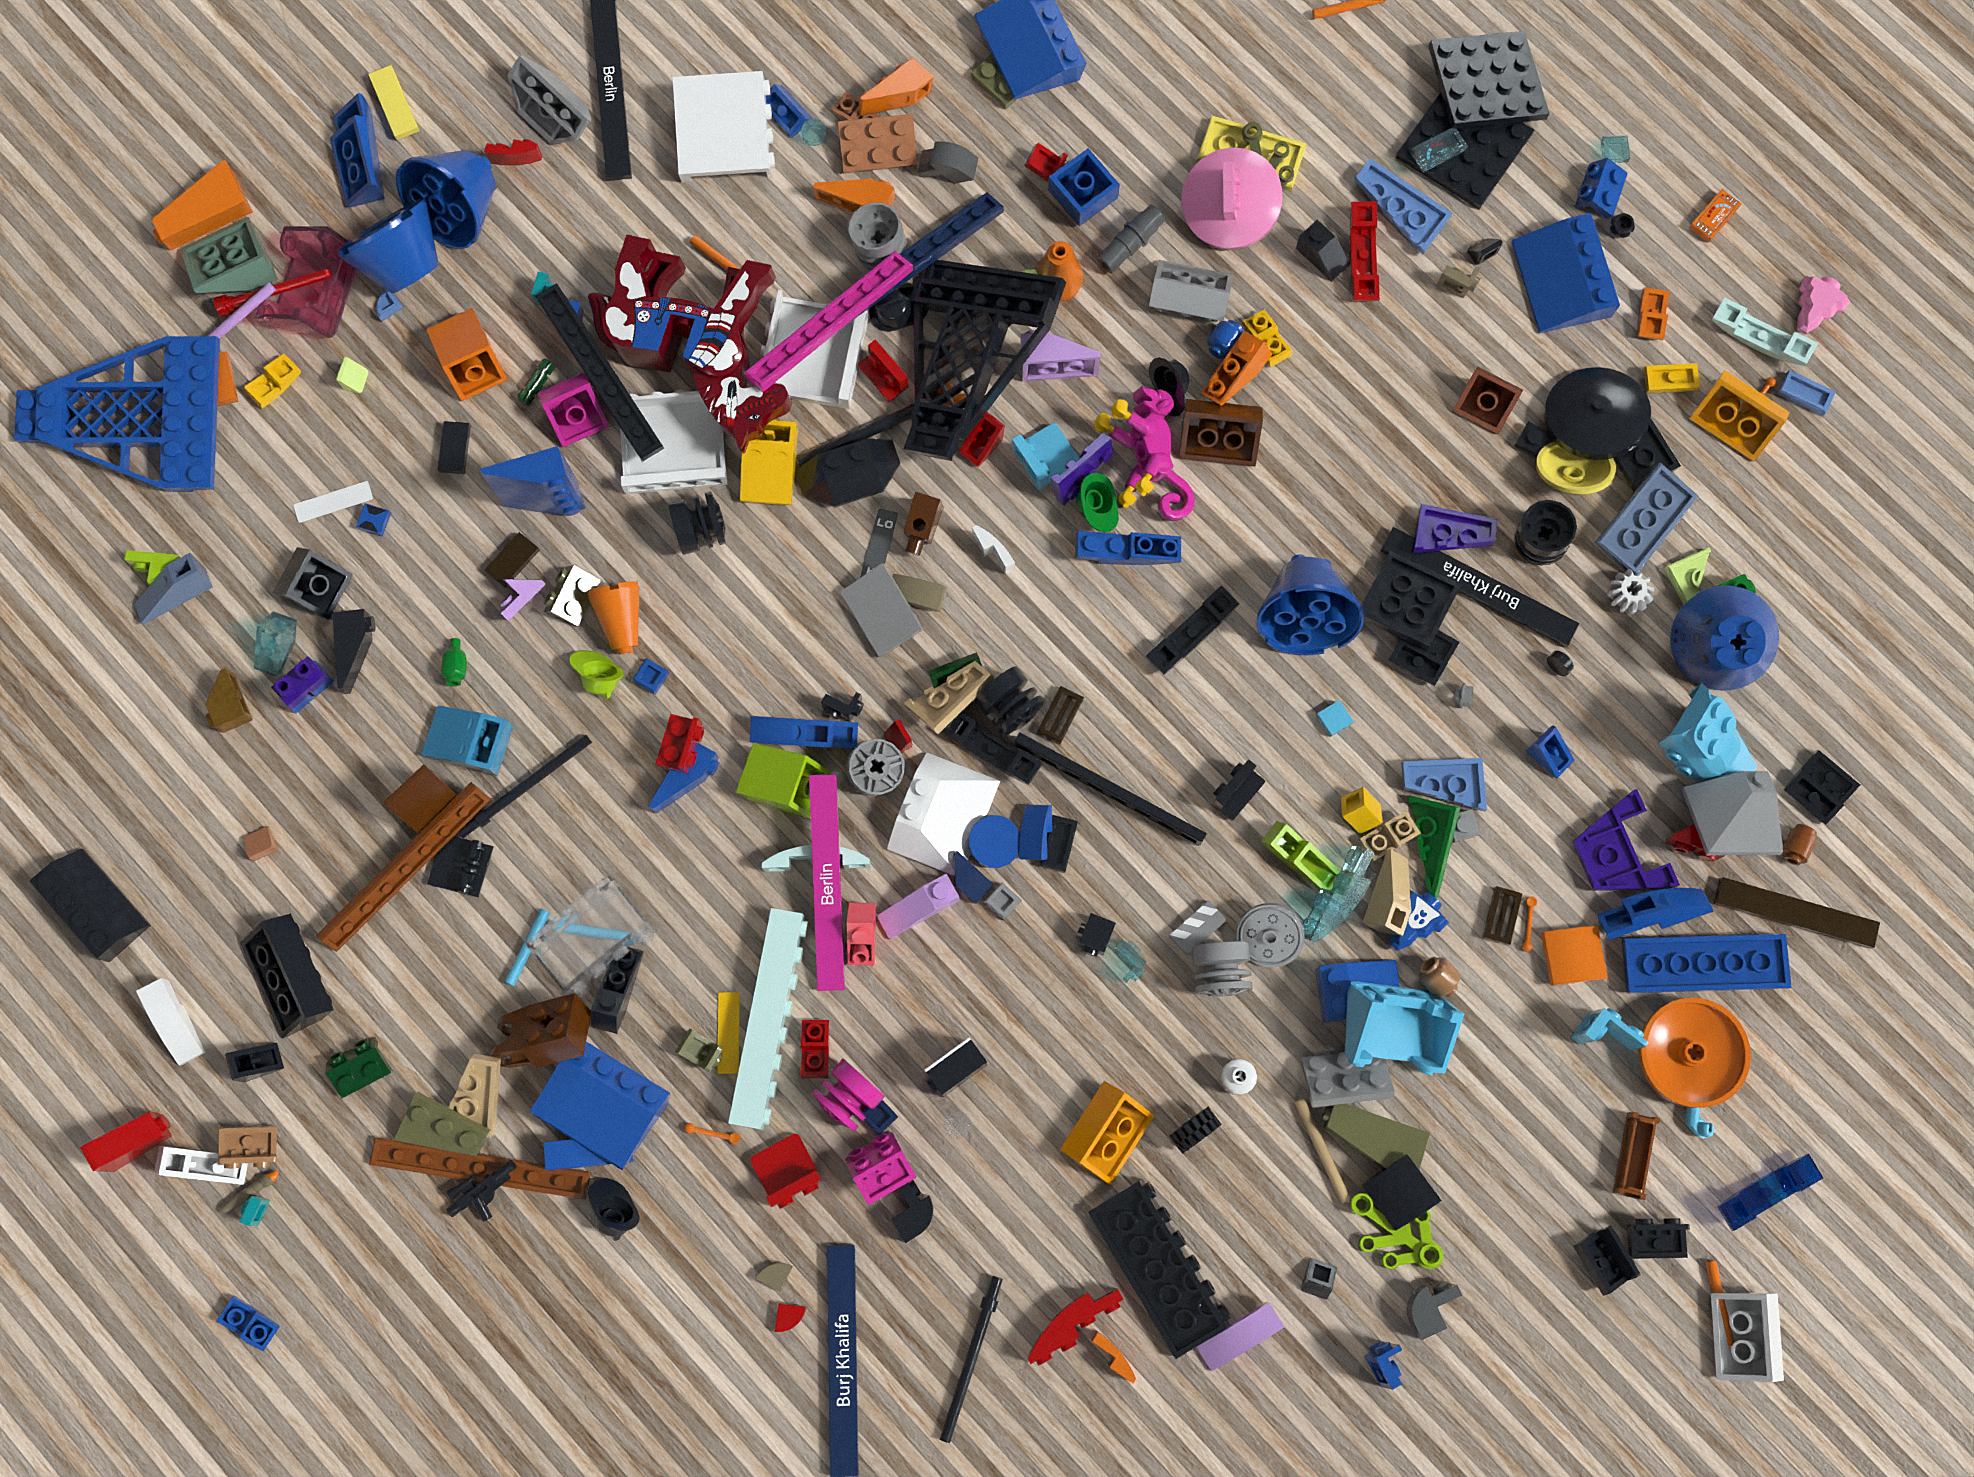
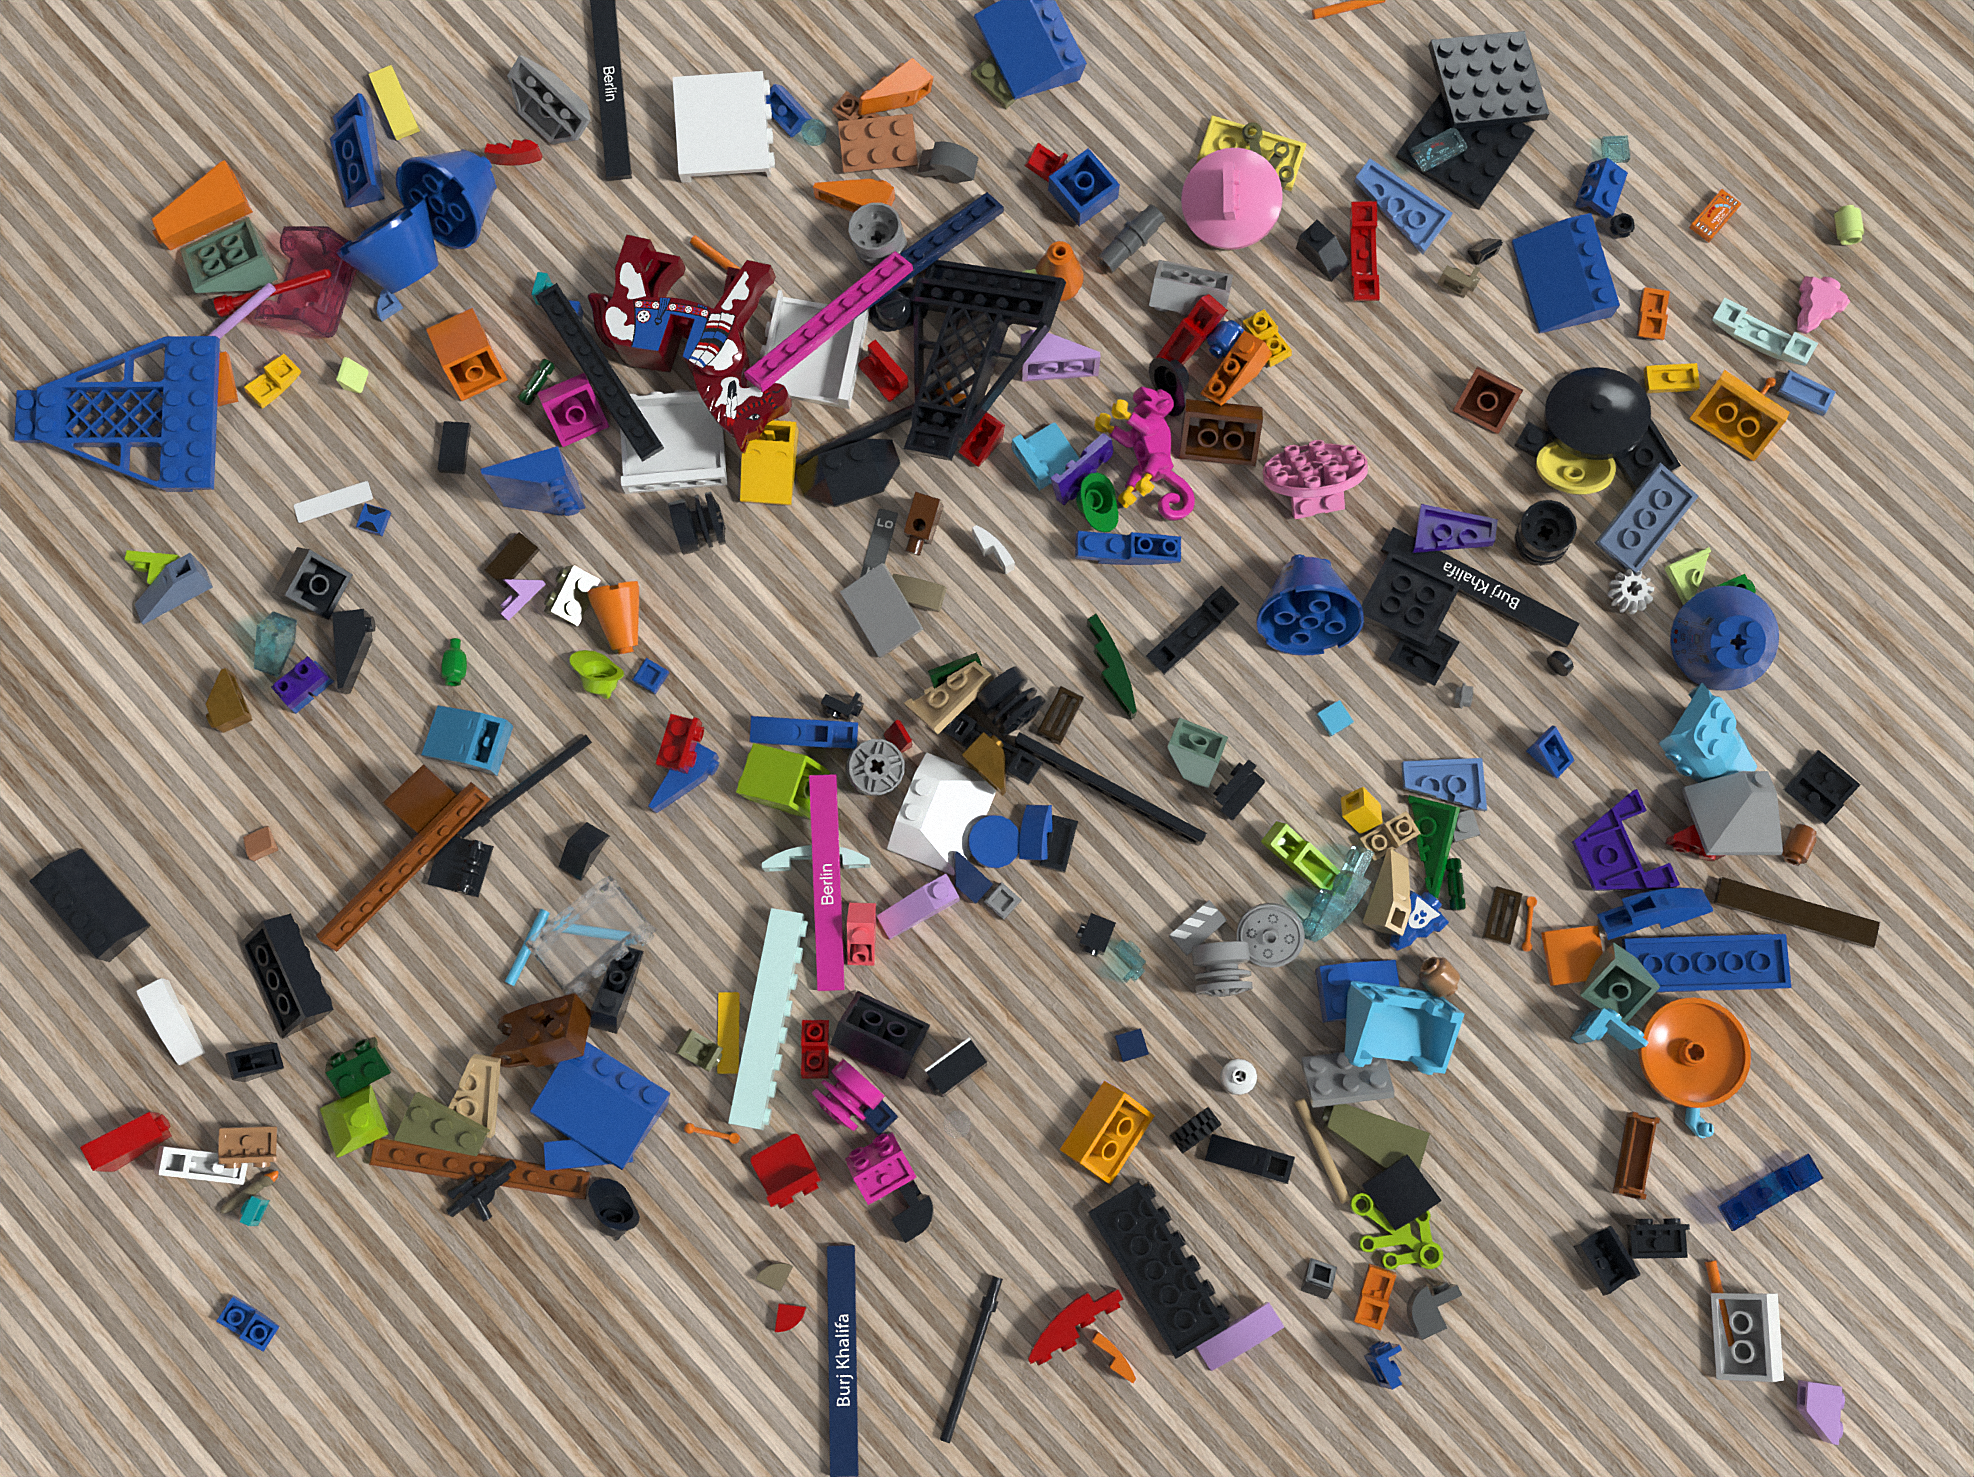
none -> lime slope [320,1085,389,1158]
none -> black slope [558,822,610,881]
none -> black slope [830,991,930,1080]
none -> pearl gold slope [962,732,1006,796]
none -> dark green slope [1086,613,1137,720]
none -> dark blue tile [1115,1028,1149,1062]
none -> red slope [1156,294,1228,365]
none -> sand green slope [1167,717,1228,788]
none -> black slope [1204,1134,1295,1184]
none -> bright pink bracket [1263,440,1368,519]
none -> orange slope [1354,1264,1397,1330]
none -> dark green axle [1446,858,1466,911]
none -> sand green slope [1580,942,1660,1024]
none -> lavender slope [1796,1380,1845,1445]
none -> yellowish green brick [1834,205,1864,245]

